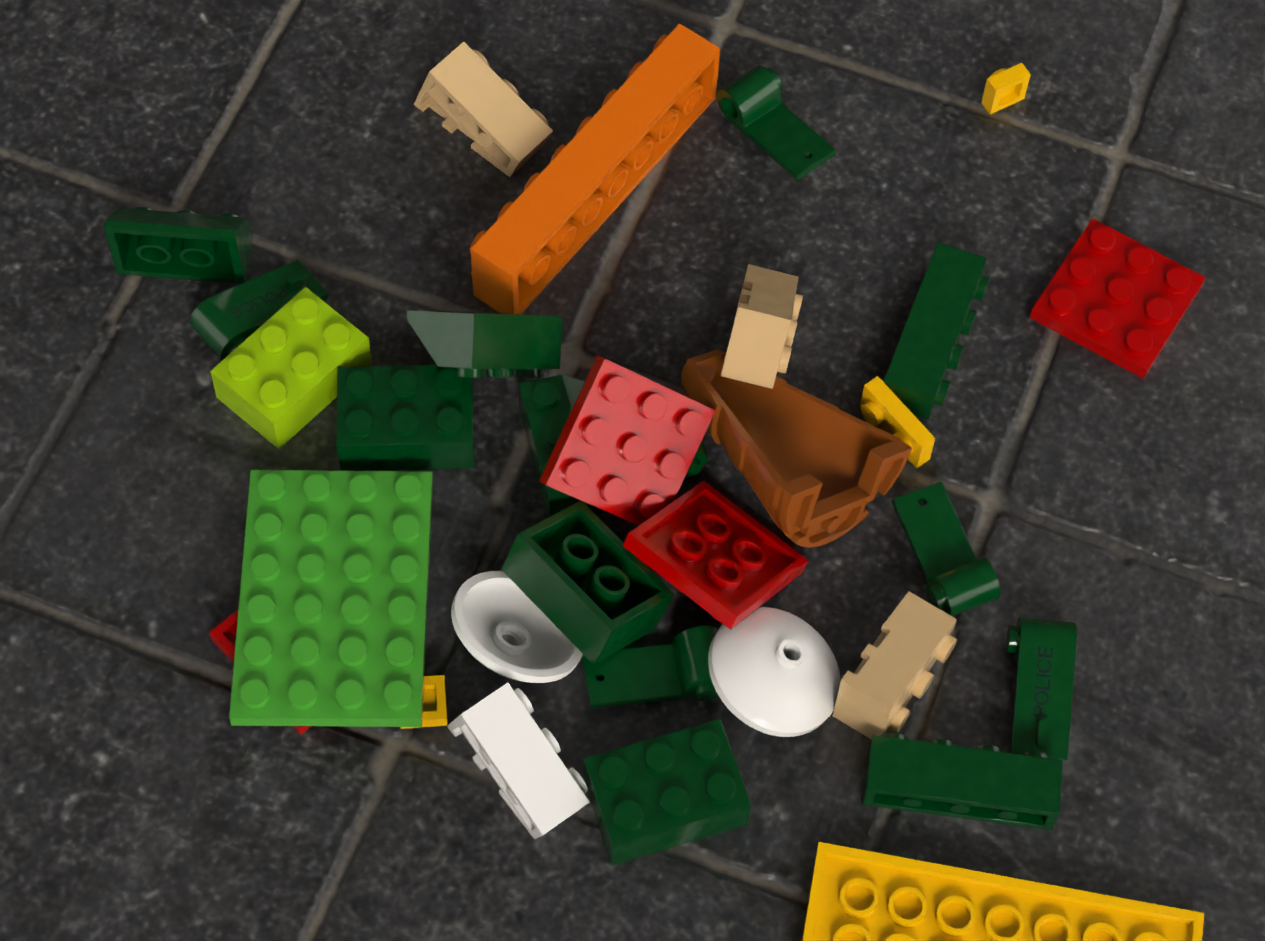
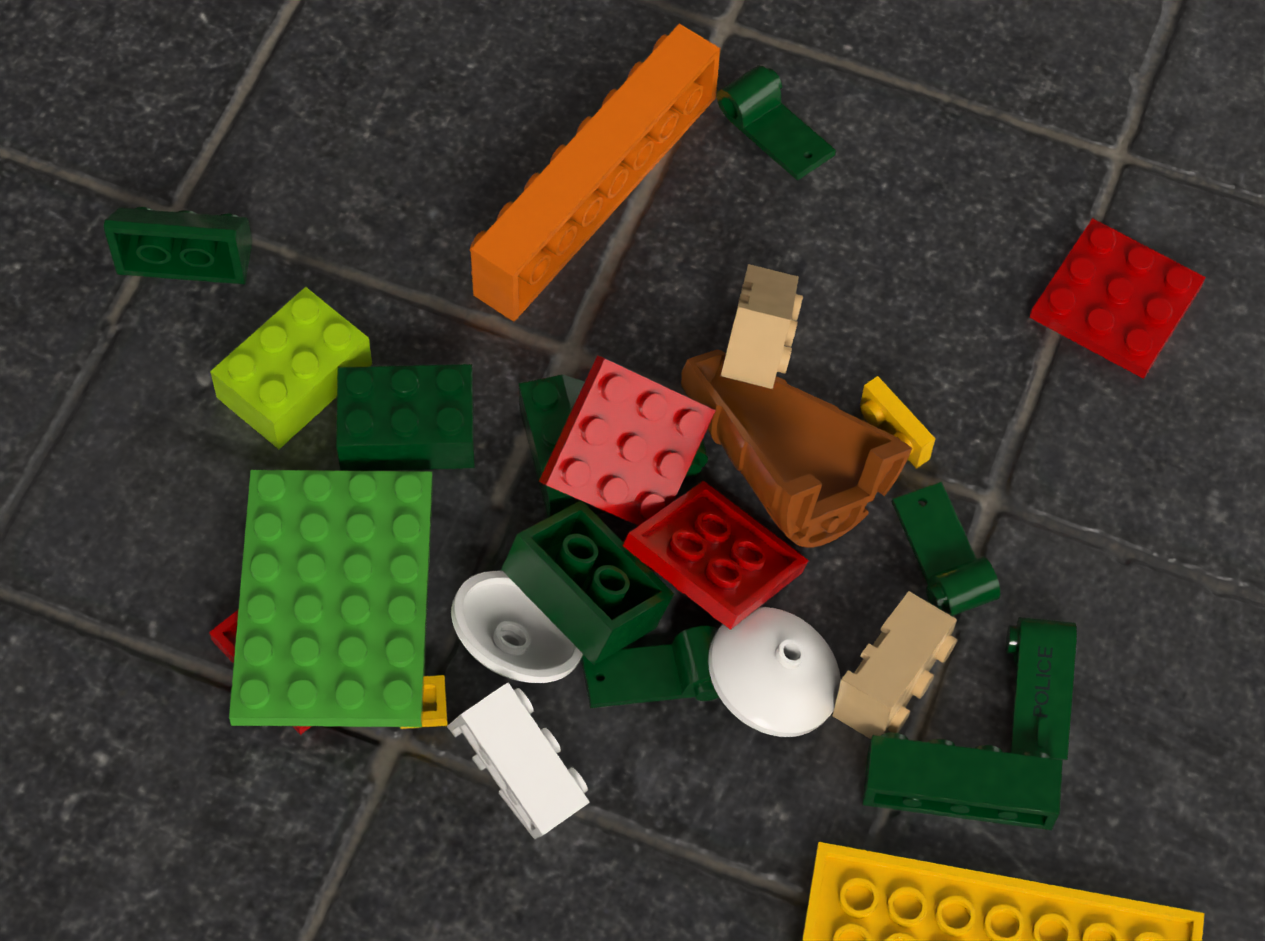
dark green door [190,260,329,360] -> none
dark green slope [407,310,562,378] -> none
tan wedge [414,42,553,177] -> none
dark green brick [583,719,751,866] -> none
dark green brick [884,242,990,420] -> none
yellow plate [981,63,1031,115] -> none

